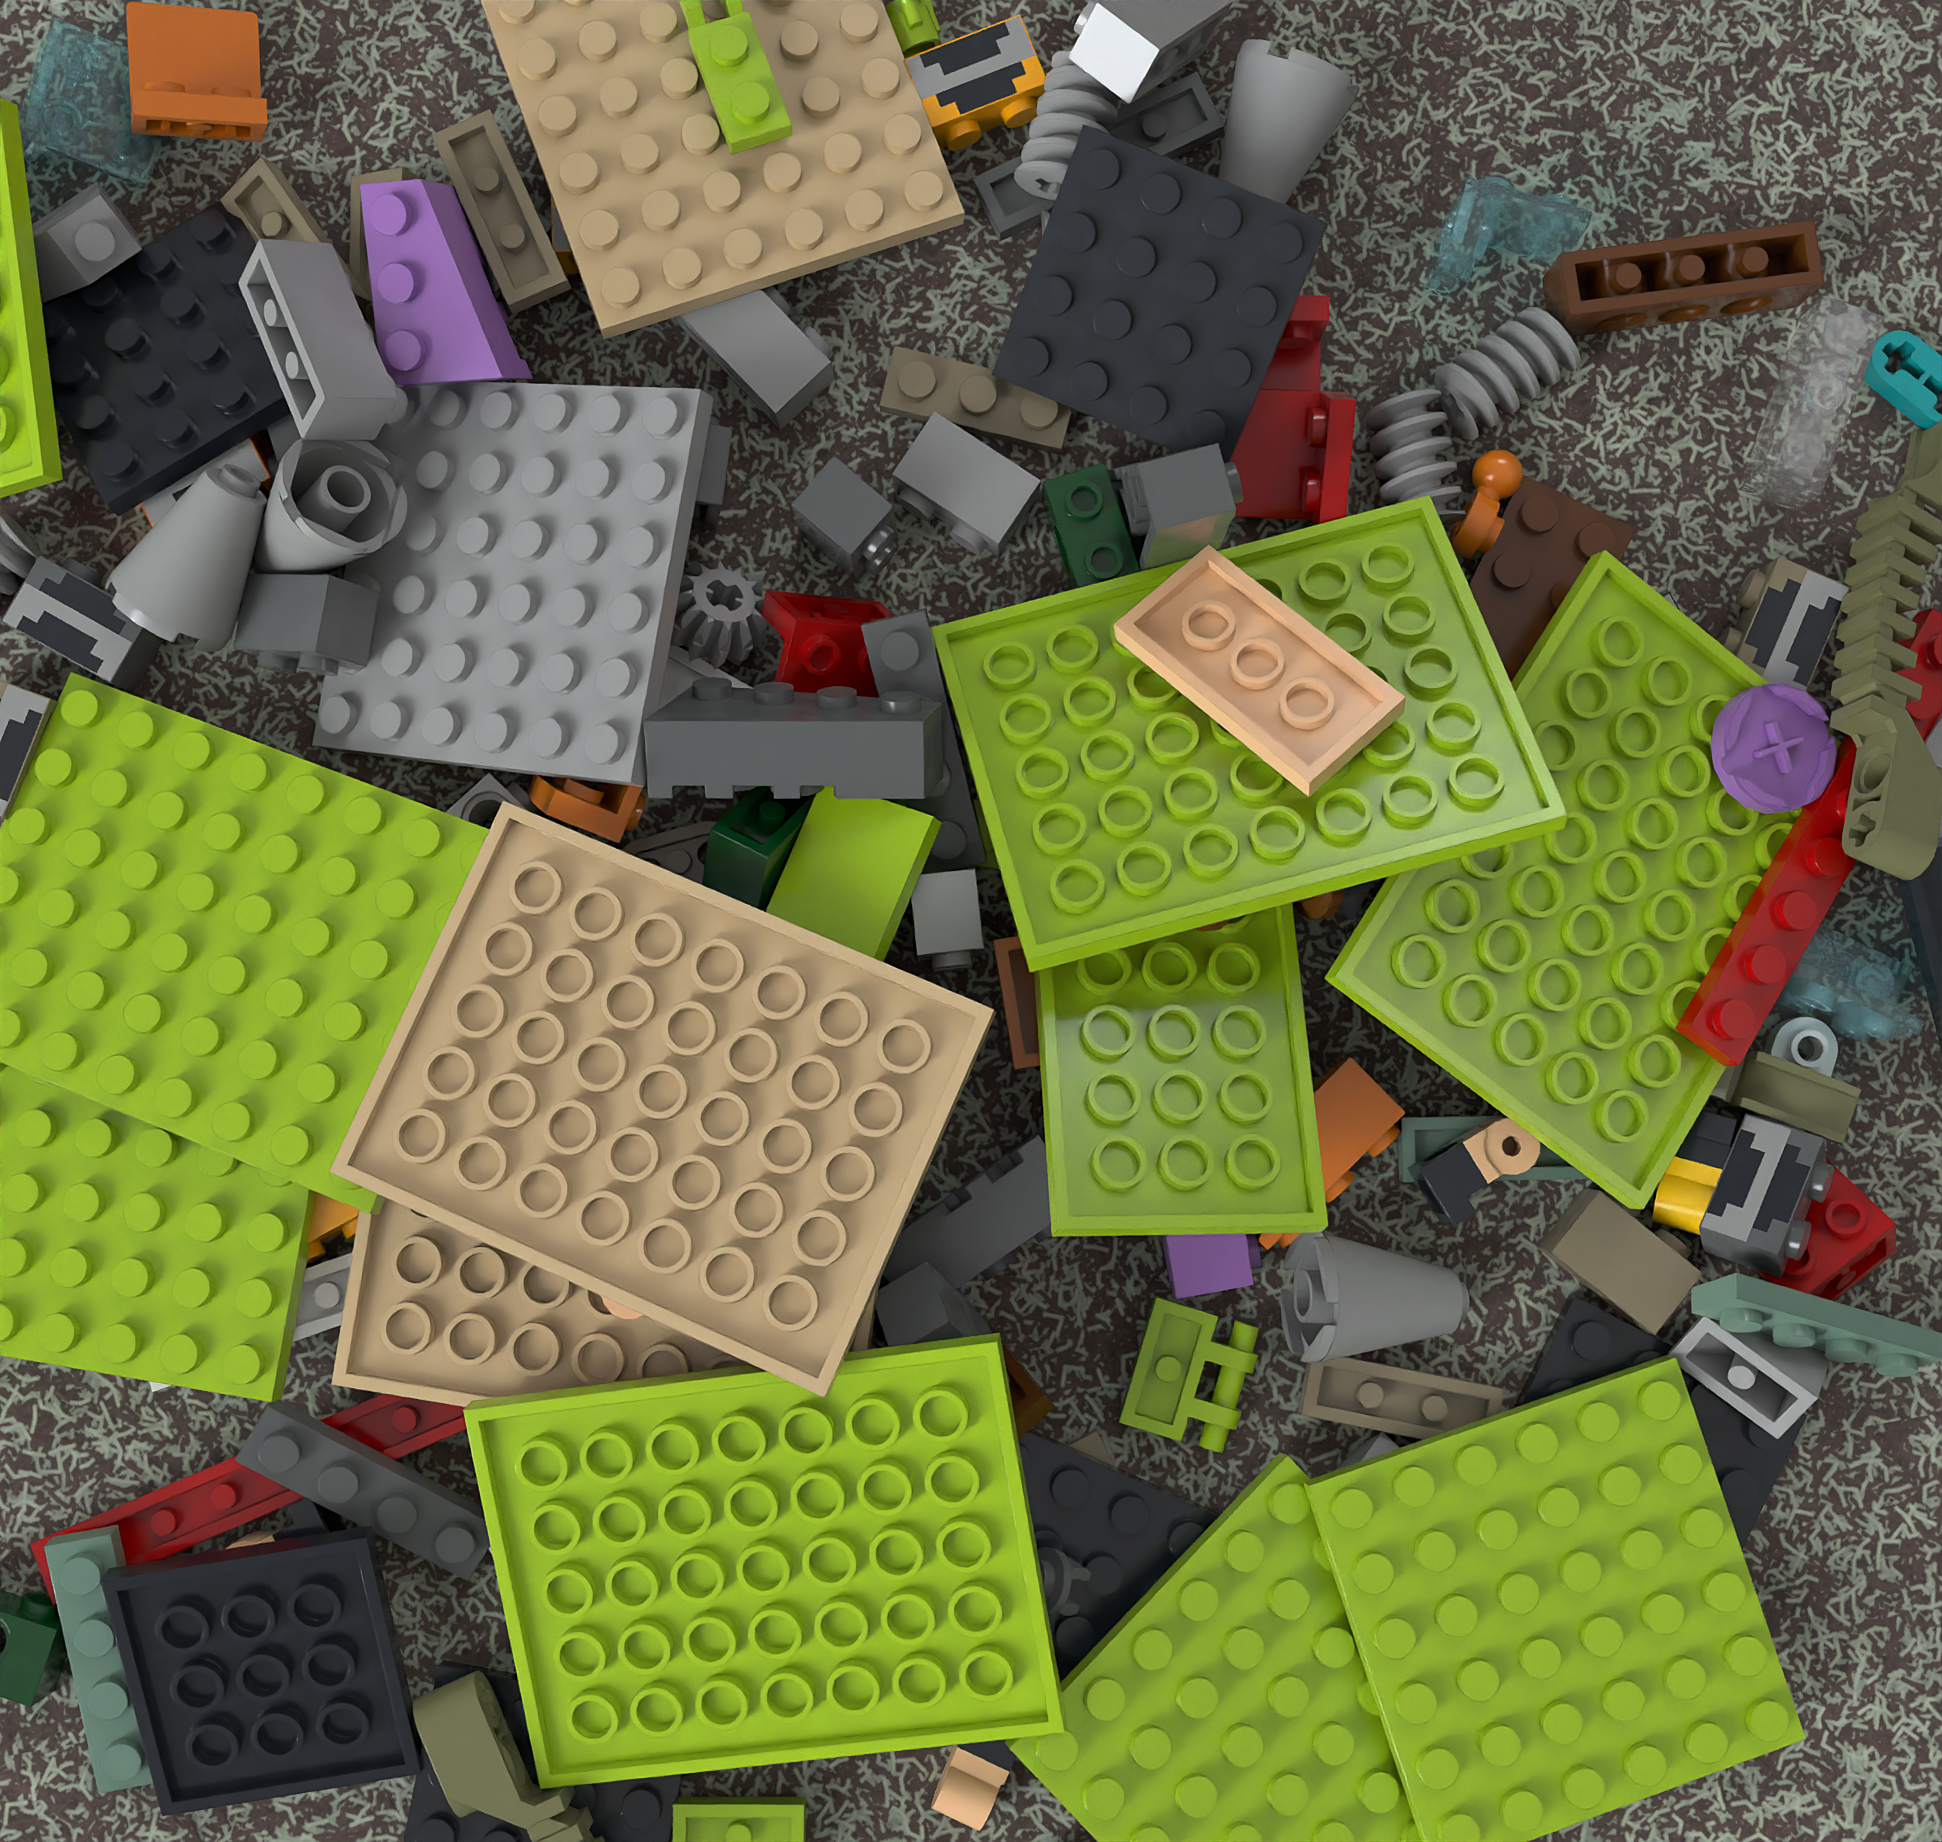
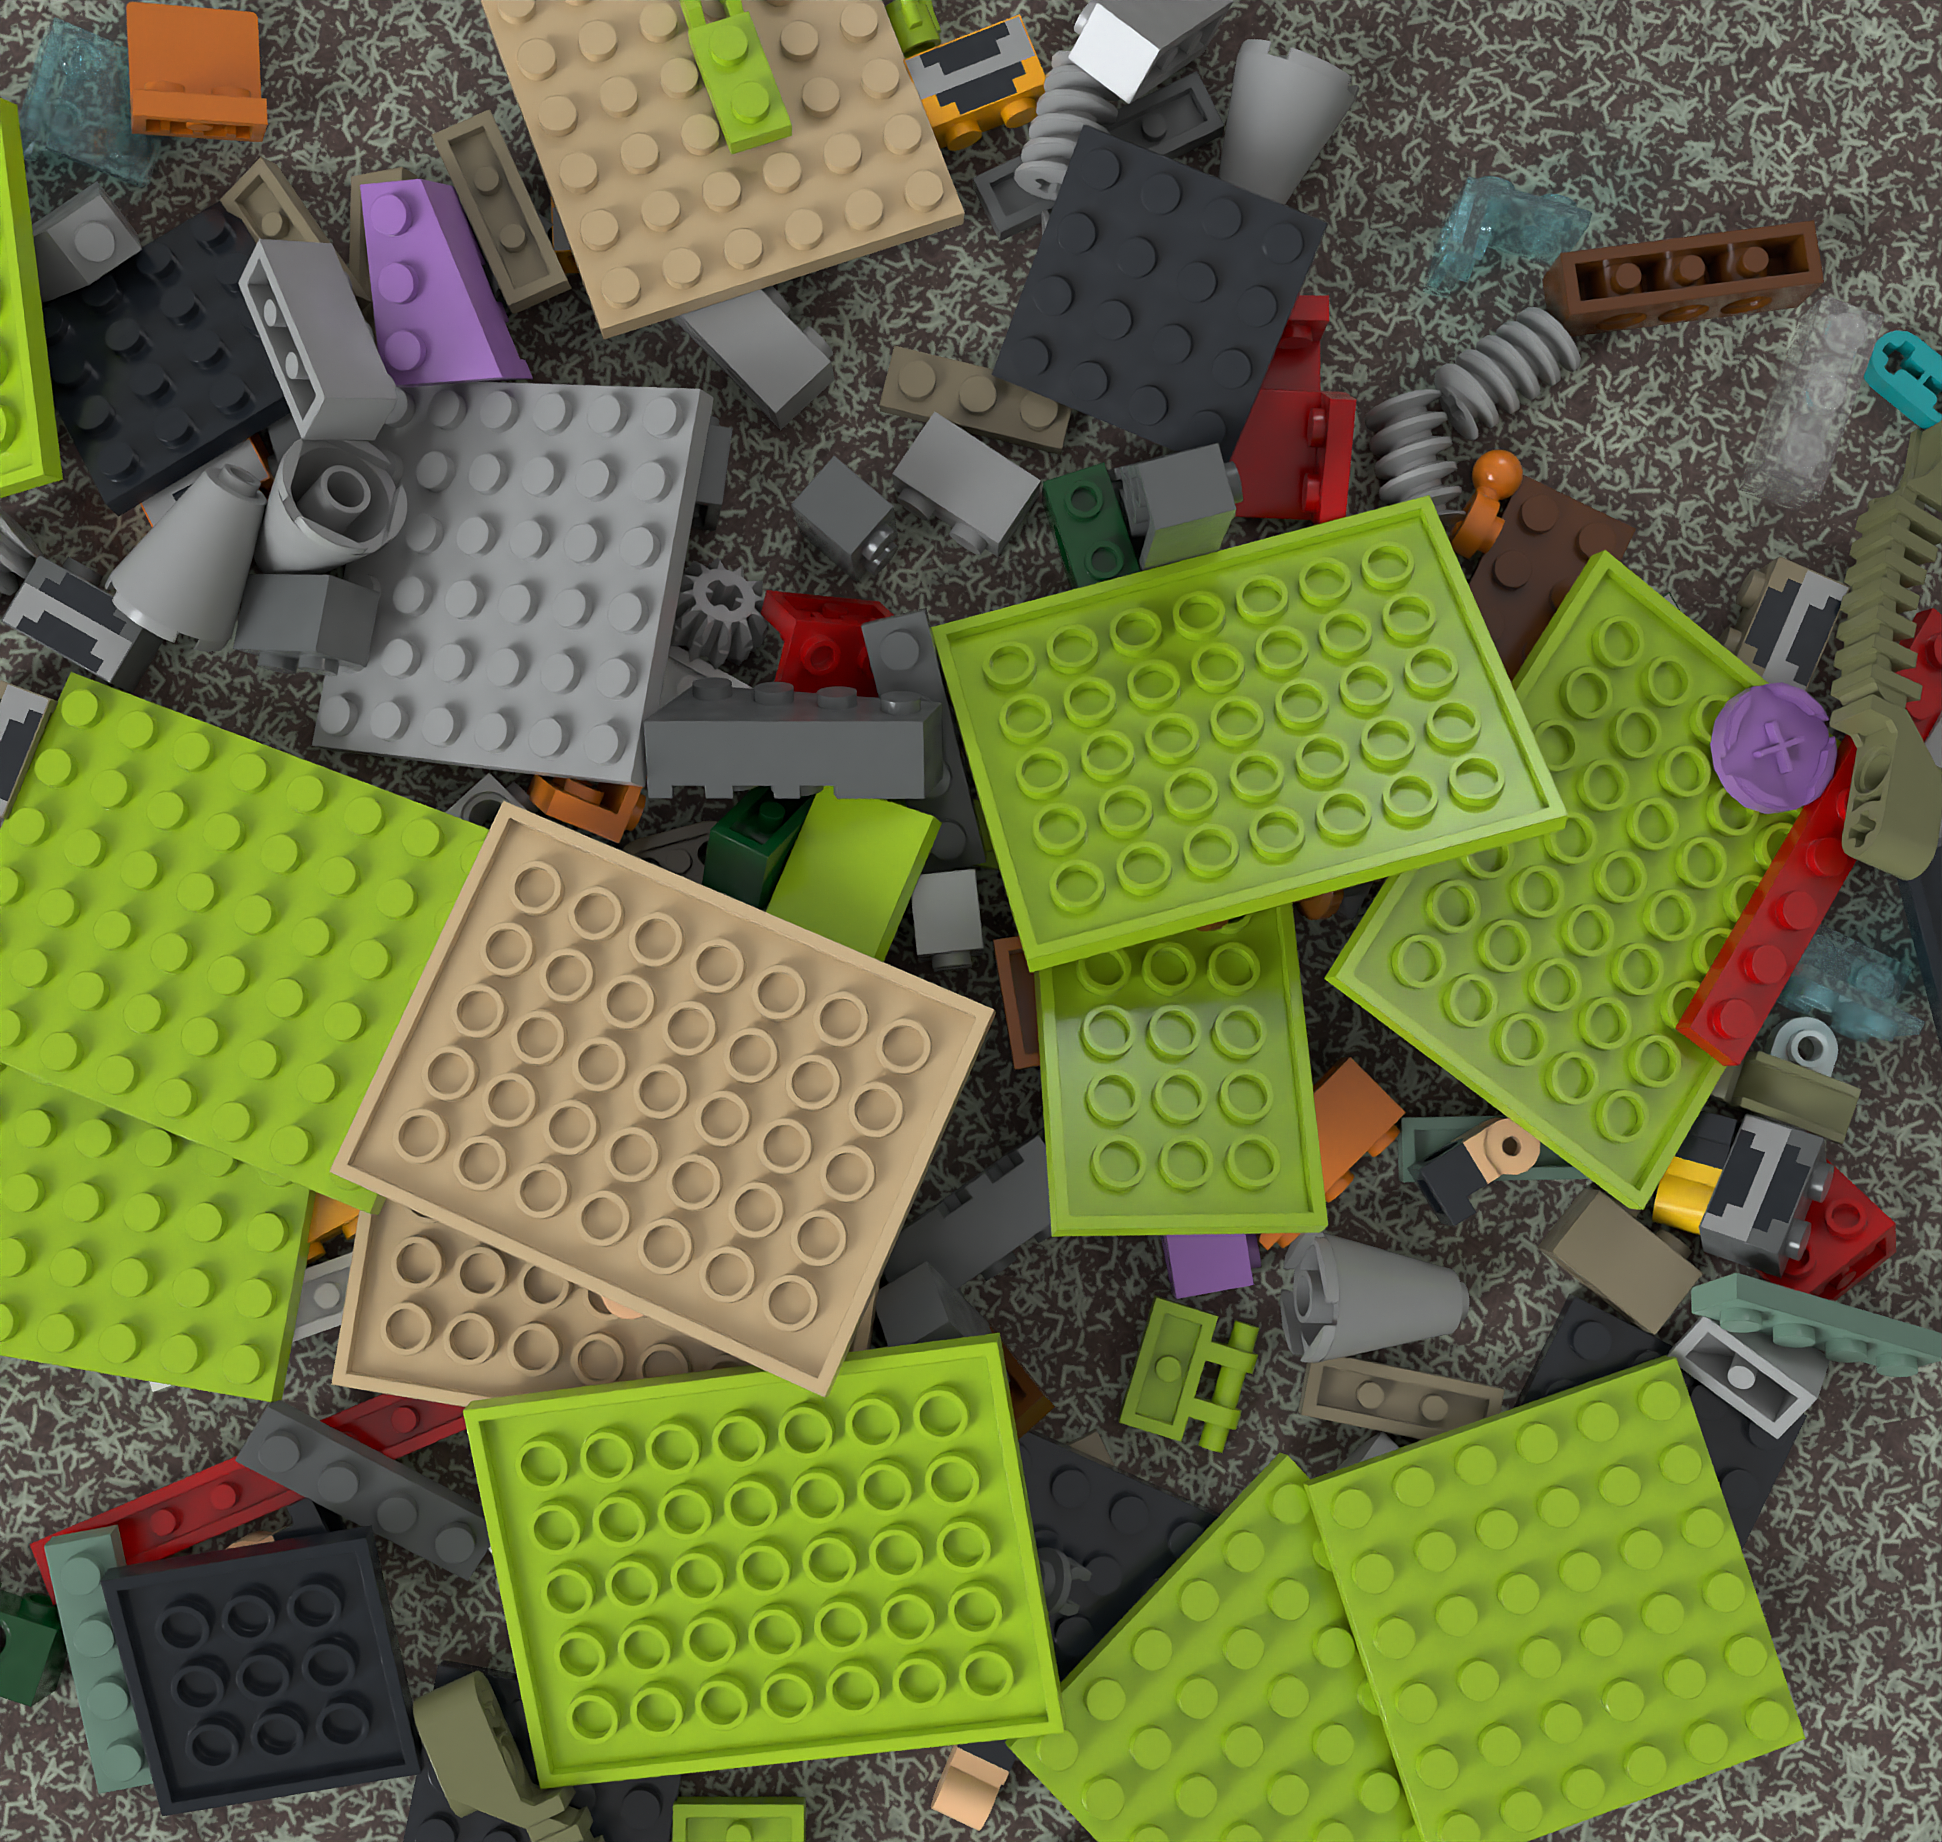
light nougat plate [1114,544,1406,797] -> none

